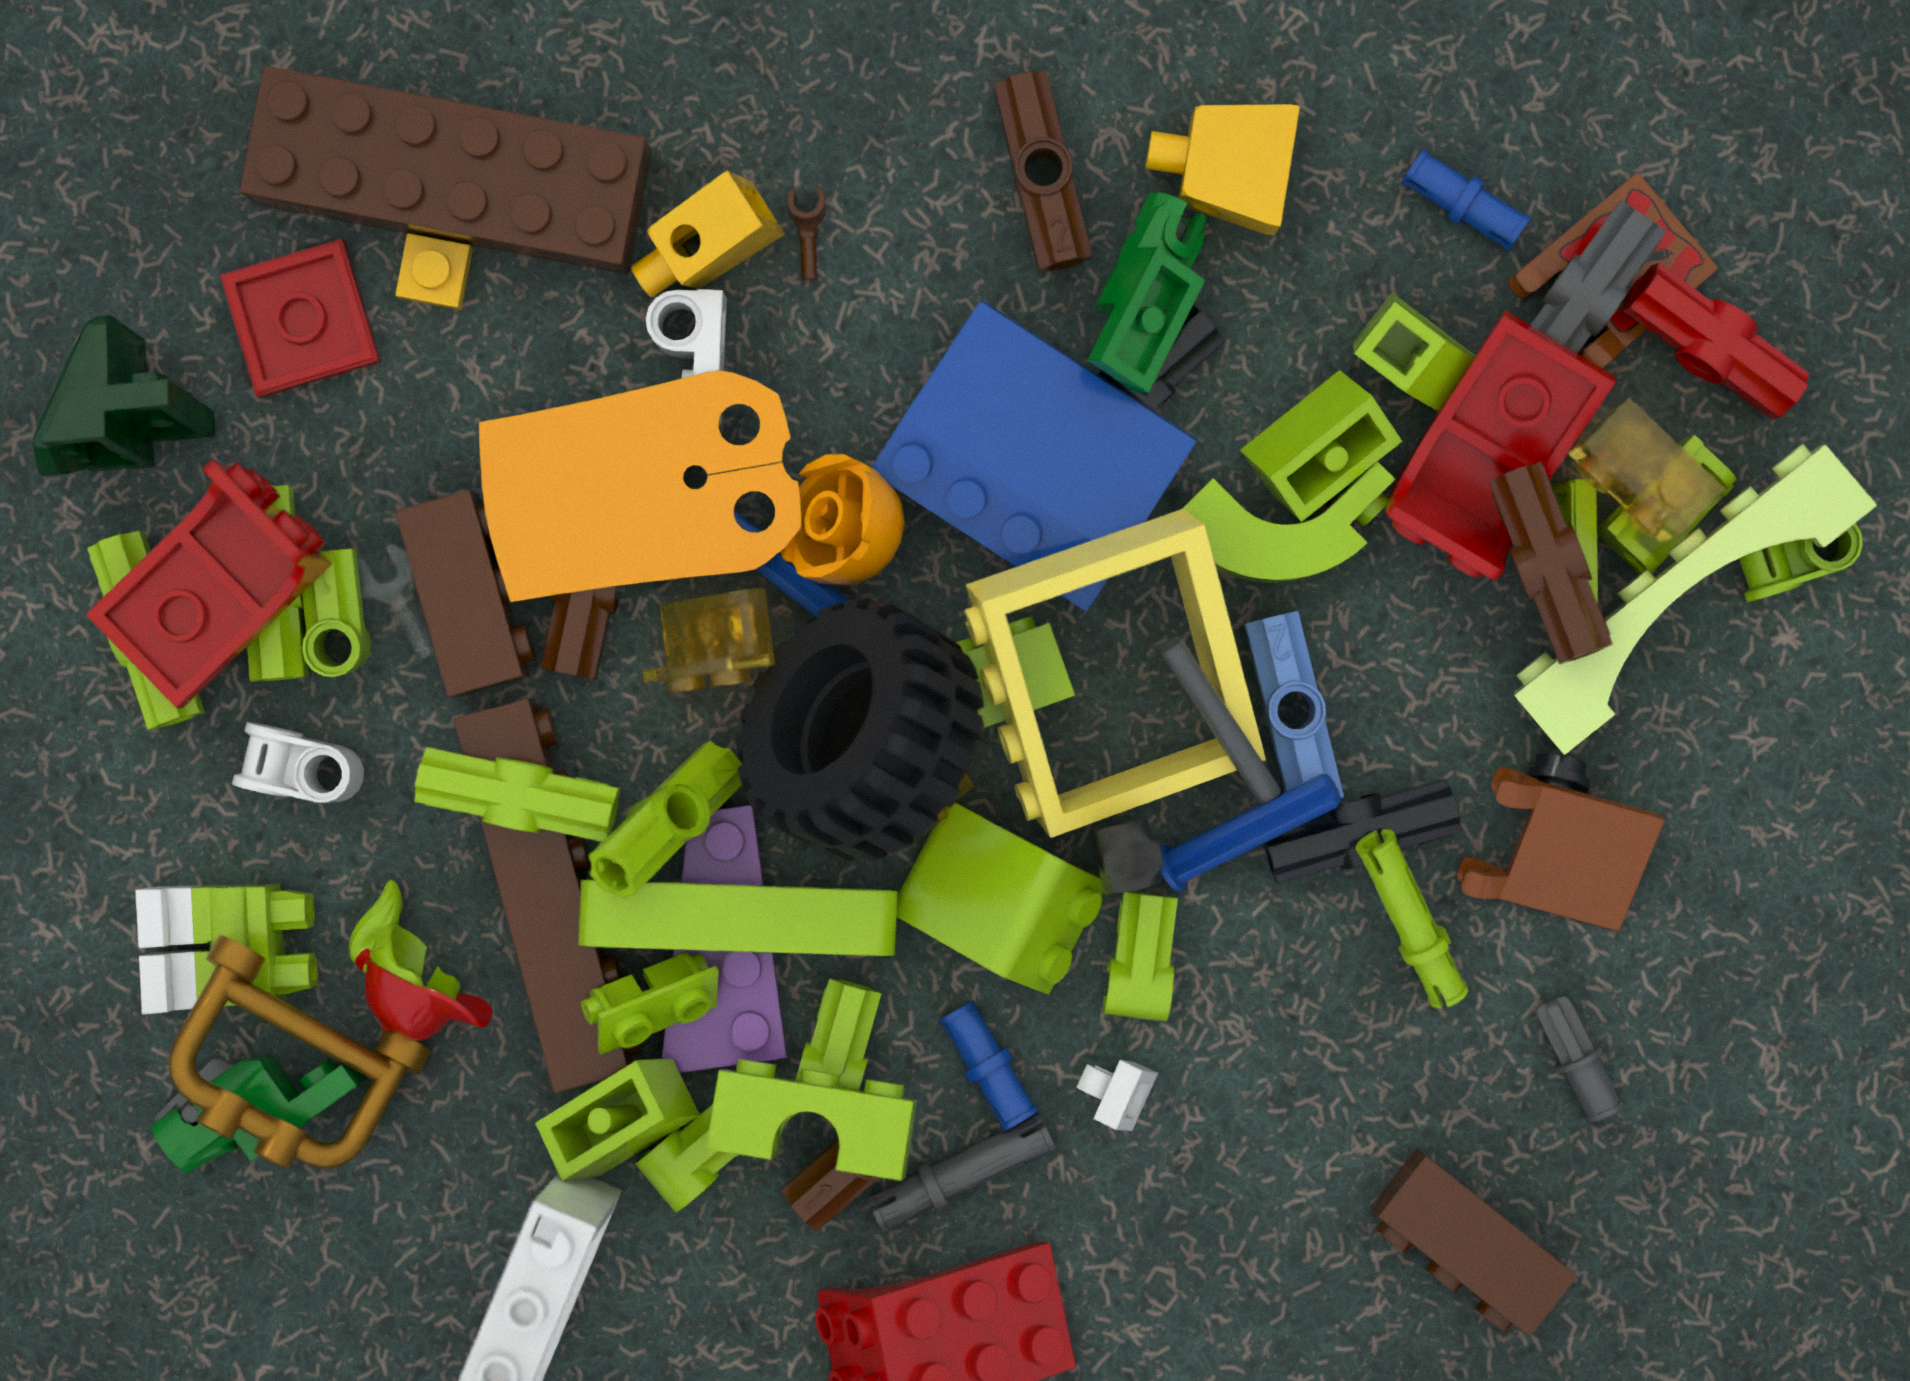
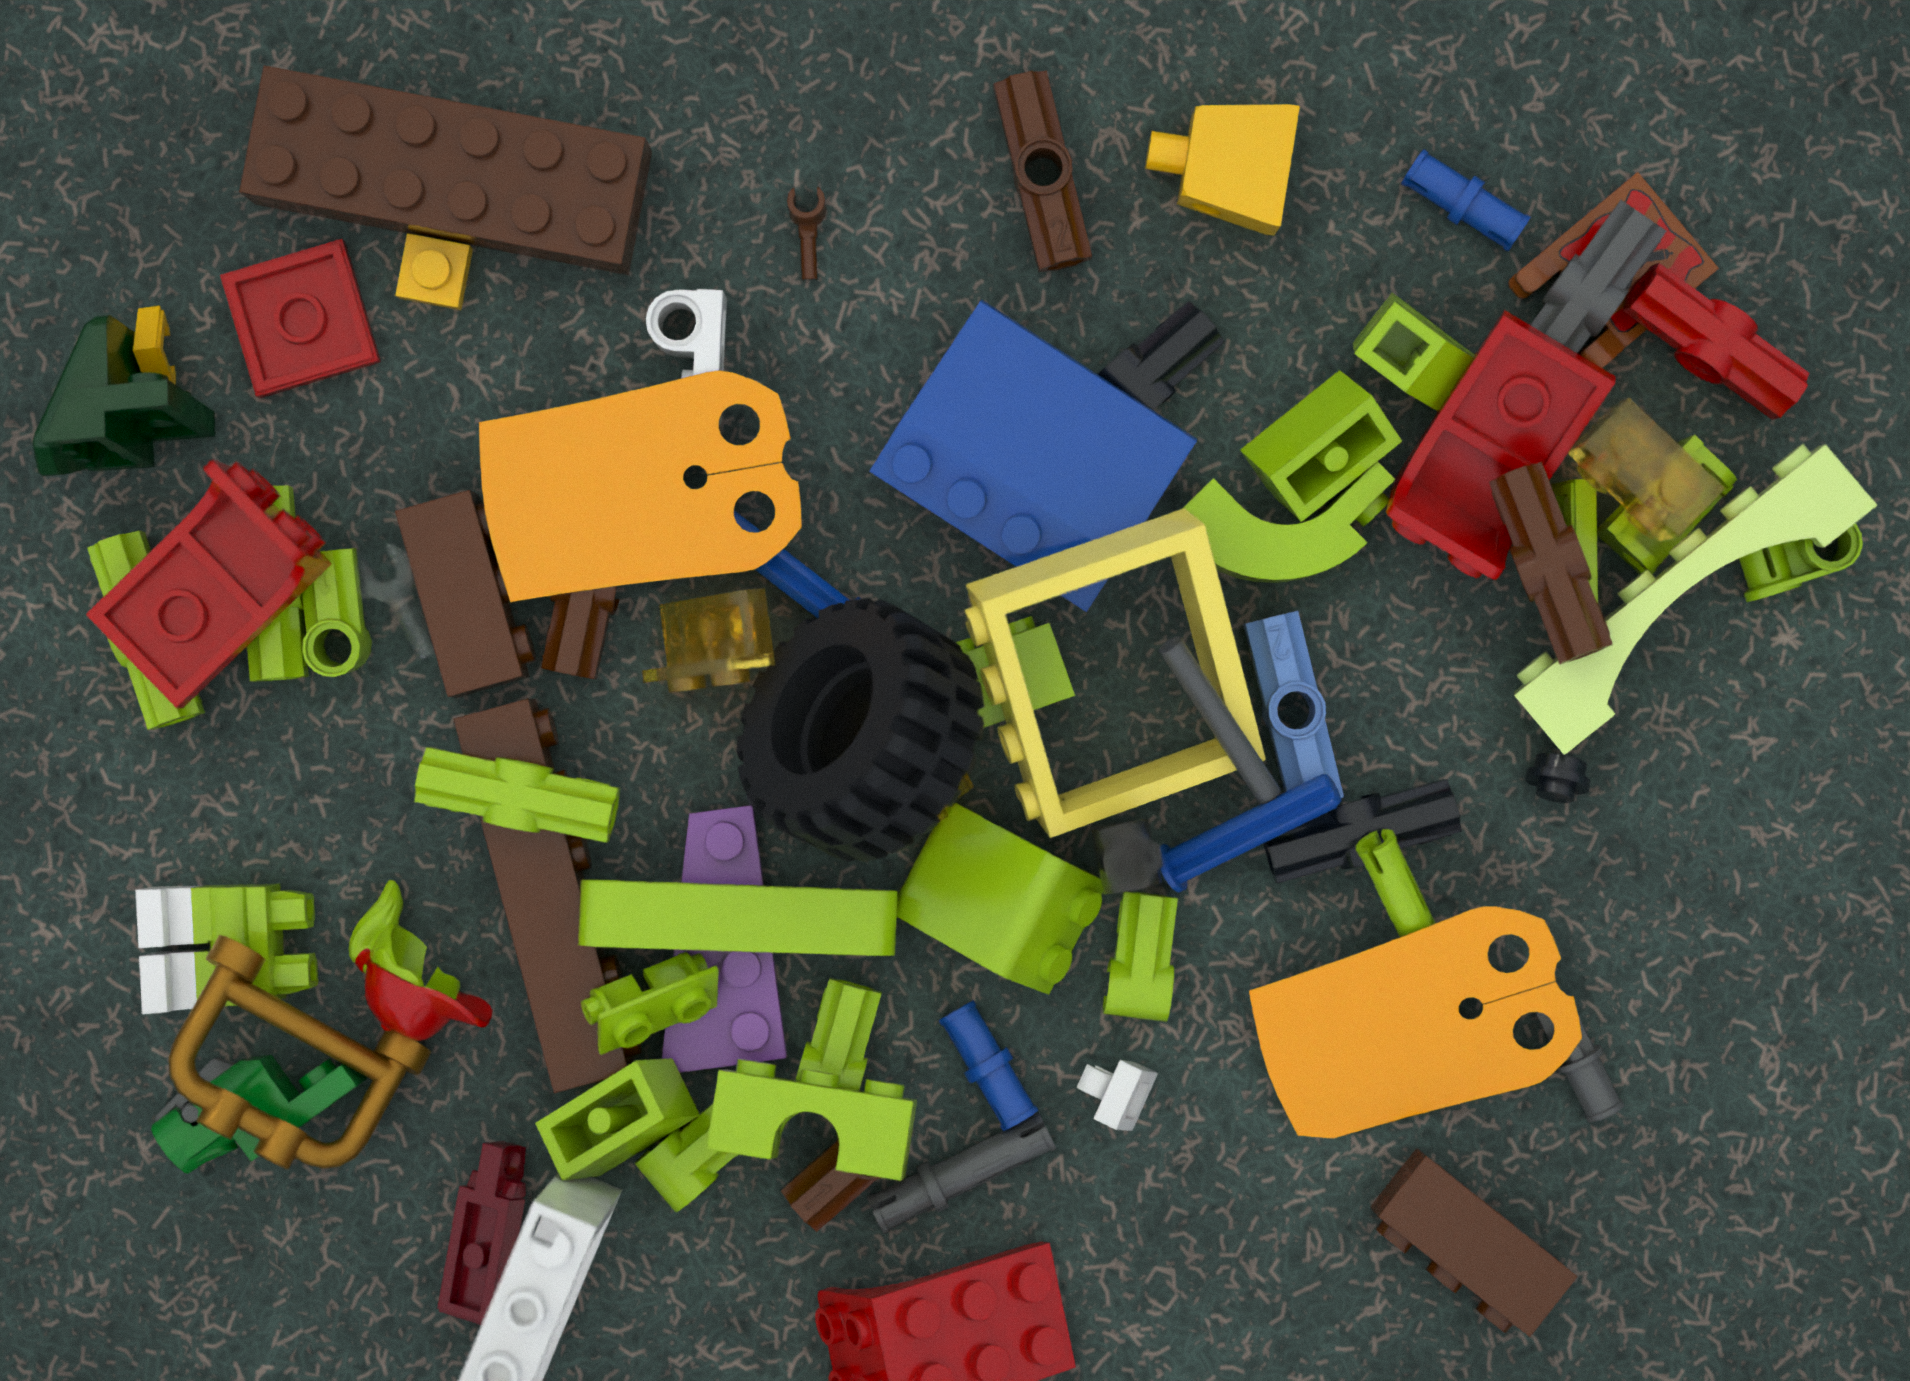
white piece [232,722,364,803] -> none
lime piece [588,741,742,899] -> none
yellow torso [631,170,785,298] -> none
light orange cylinder [780,454,905,586] -> none
green plate [1088,192,1207,393] -> none
dark orange flag [1456,766,1665,931] -> none
none -> yellow tile [133,306,176,385]
none -> dark red hinge [437,1141,526,1325]
none -> light orange piece [1249,906,1582,1139]

